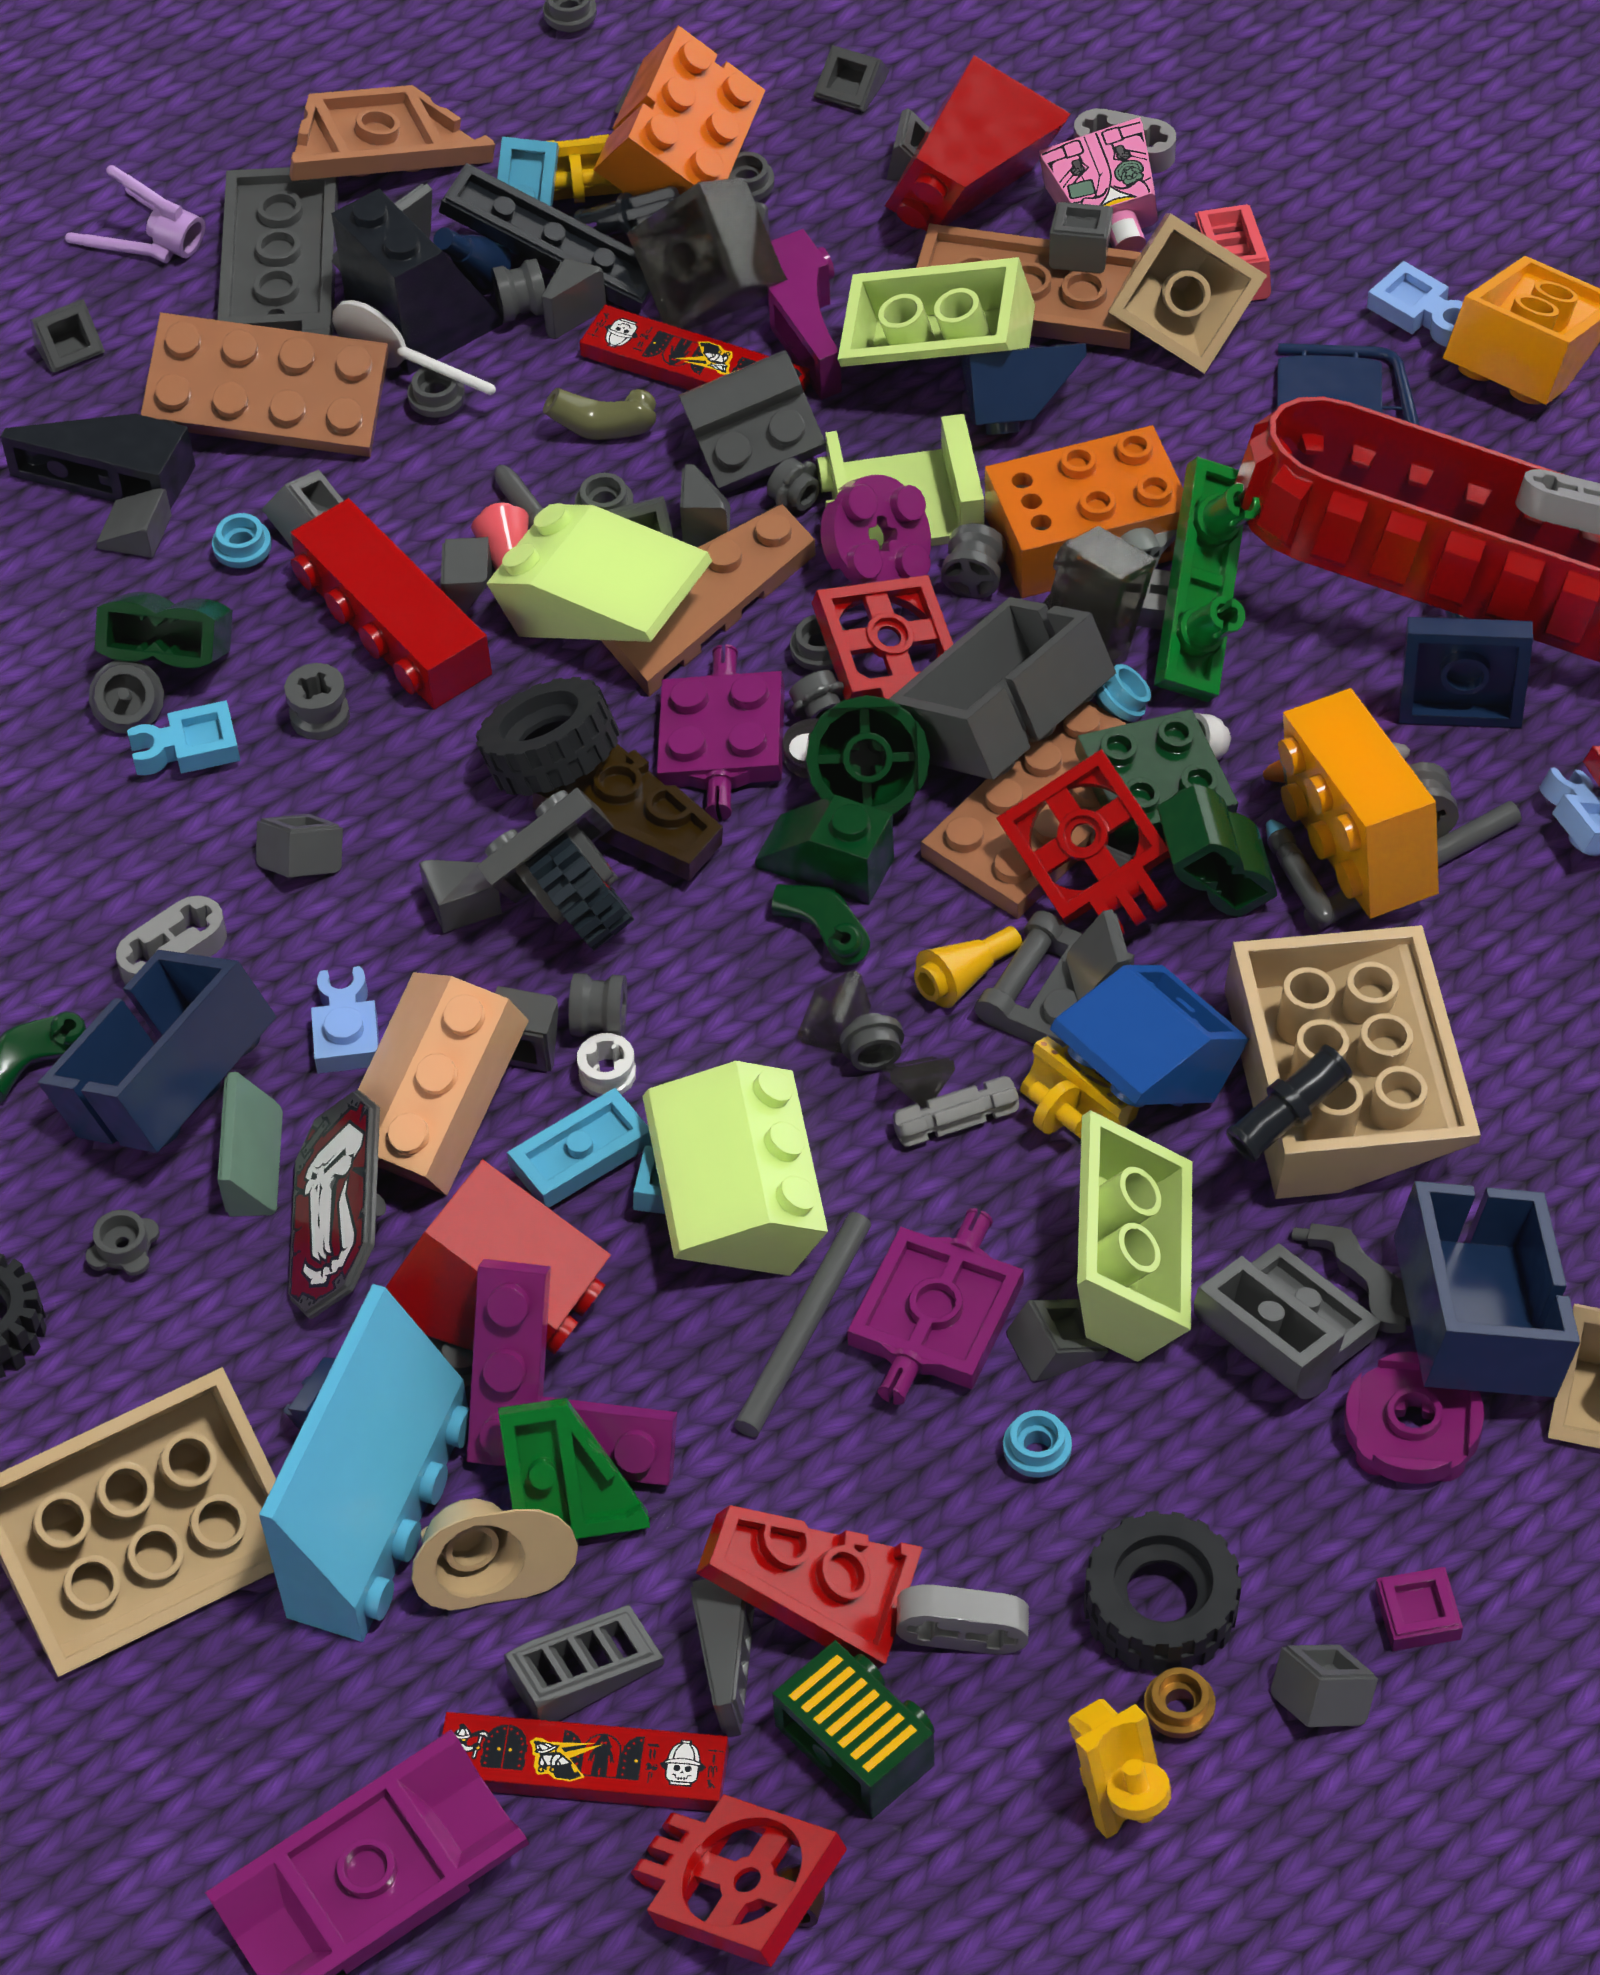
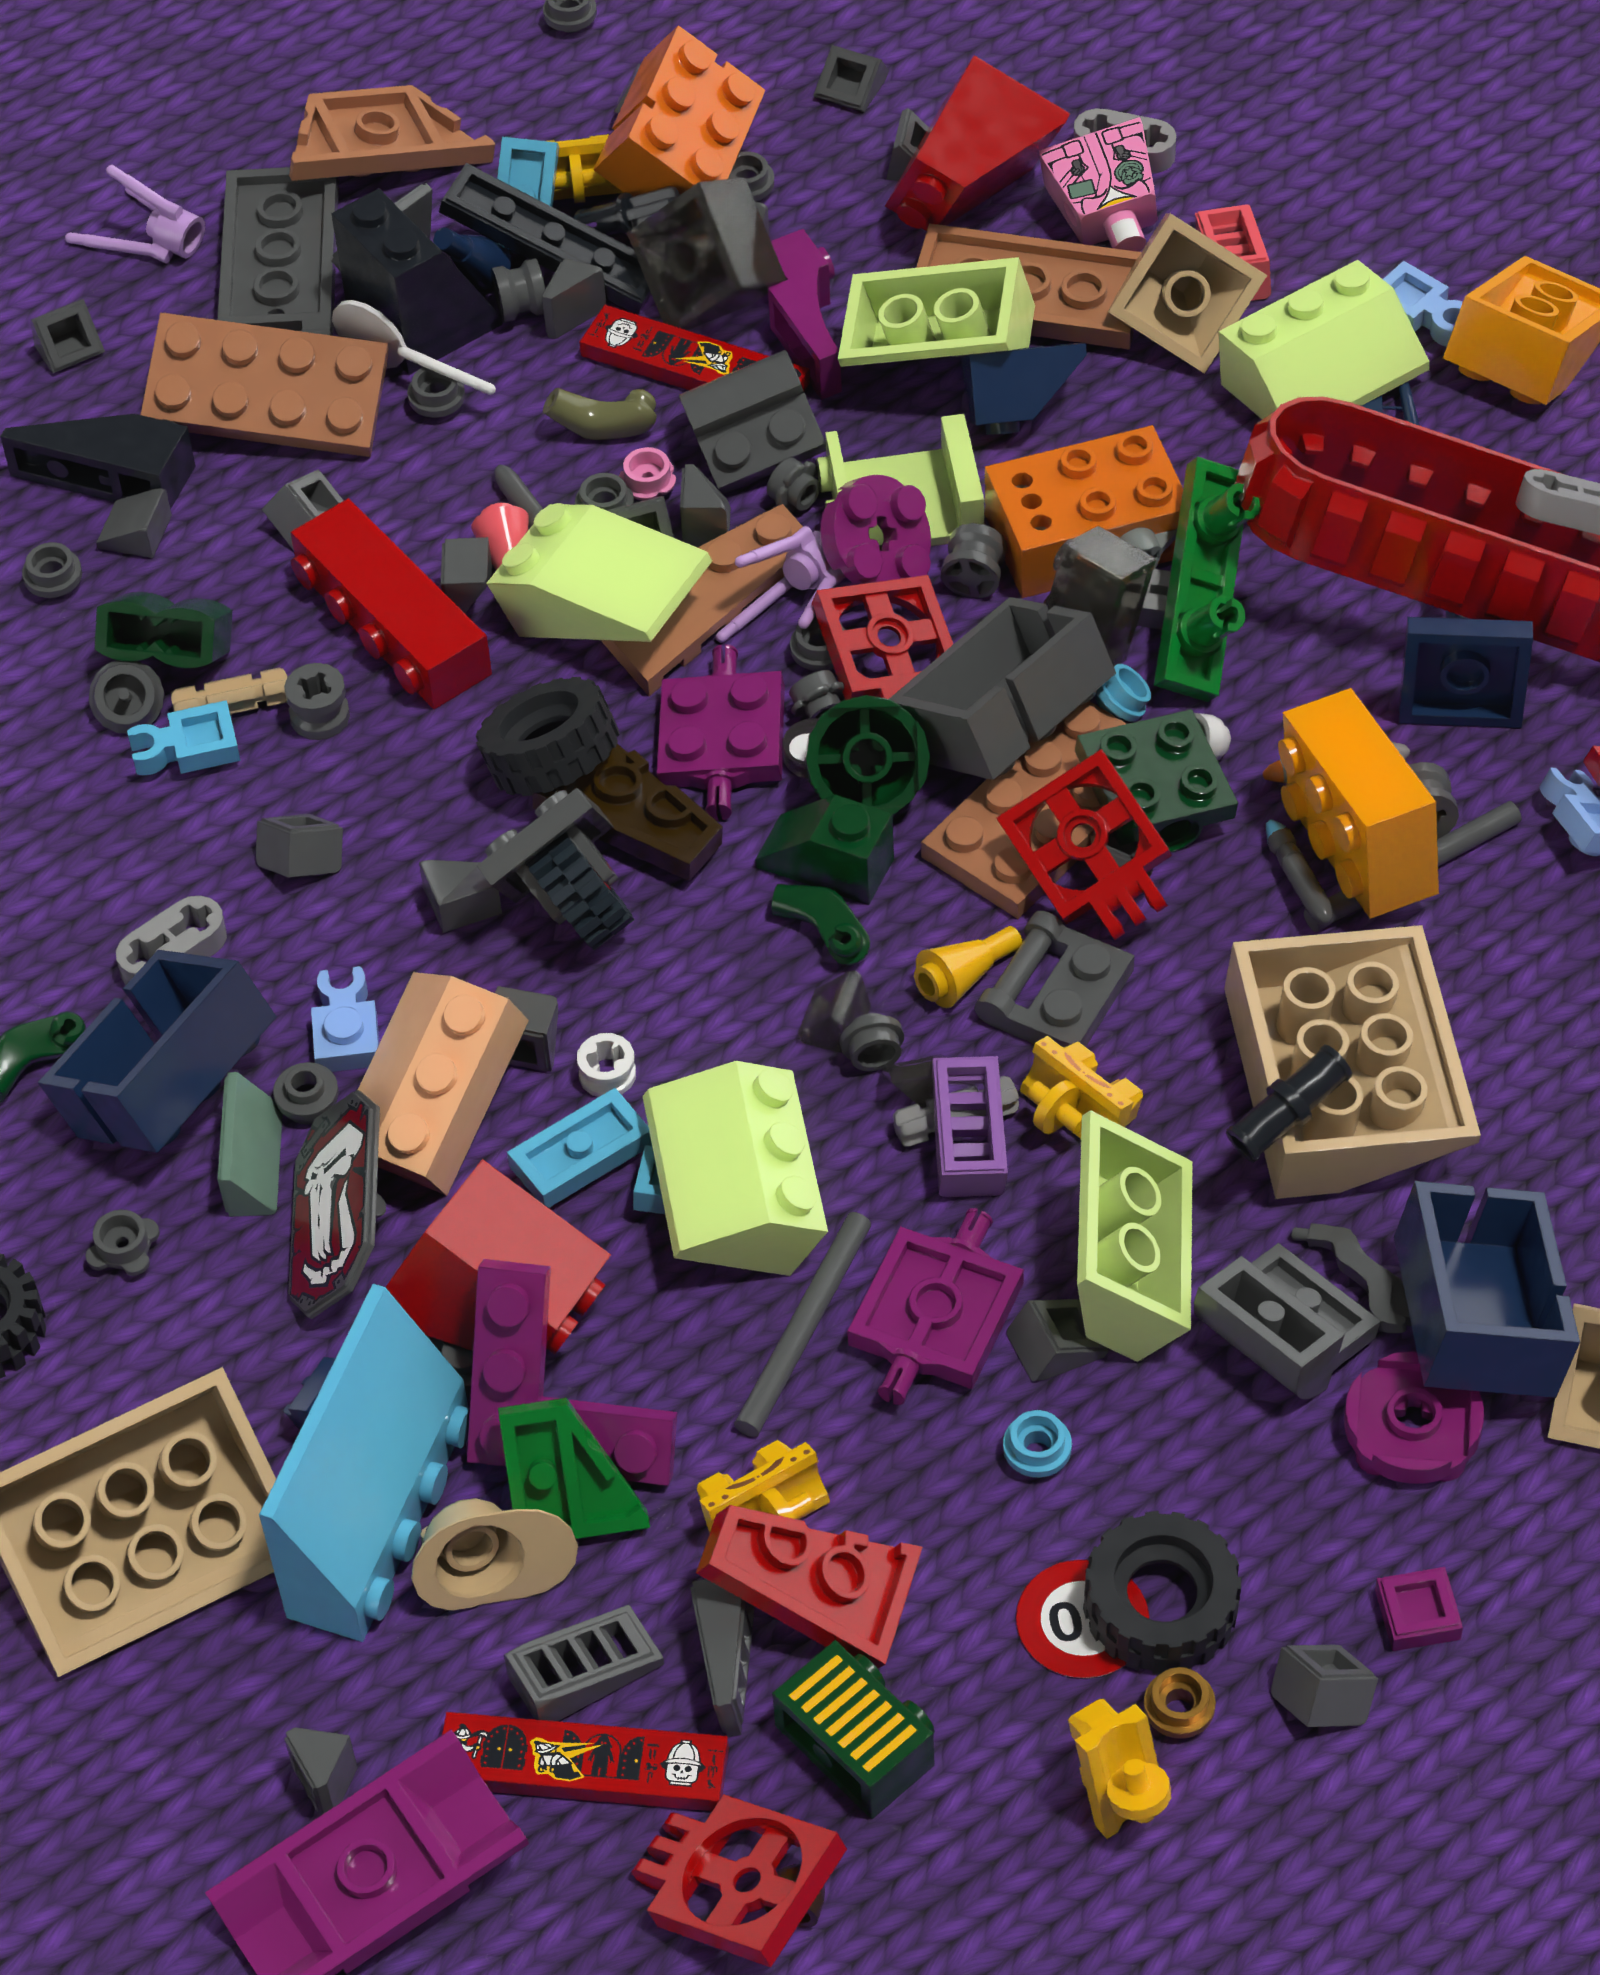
medium azure plate [212,513,272,568] -> none
dark grey wheel [569,973,628,1037] -> none
light grey beam [896,1584,1029,1654] -> none
dark grey slope [1049,202,1113,273] -> none
blue slope [1050,965,1249,1108] -> none
dark grey slope [1066,909,1129,1001] -> none
dark green brick [1157,784,1277,917] -> none
none -> dark grey plate [22,542,82,598]
none -> tan axle [171,668,287,715]
none -> dark grey plate [273,1062,339,1125]
none -> dark grey slope [284,1727,358,1816]
none -> bright pink plate [619,447,676,501]
none -> yellow hips [696,1440,830,1533]
none -> lavender plant [716,526,846,643]
none -> medium lavender slope [932,1056,1008,1197]
none -> red sticker [1016,1560,1149,1678]
none -> yellowish green slope [1219,260,1429,419]

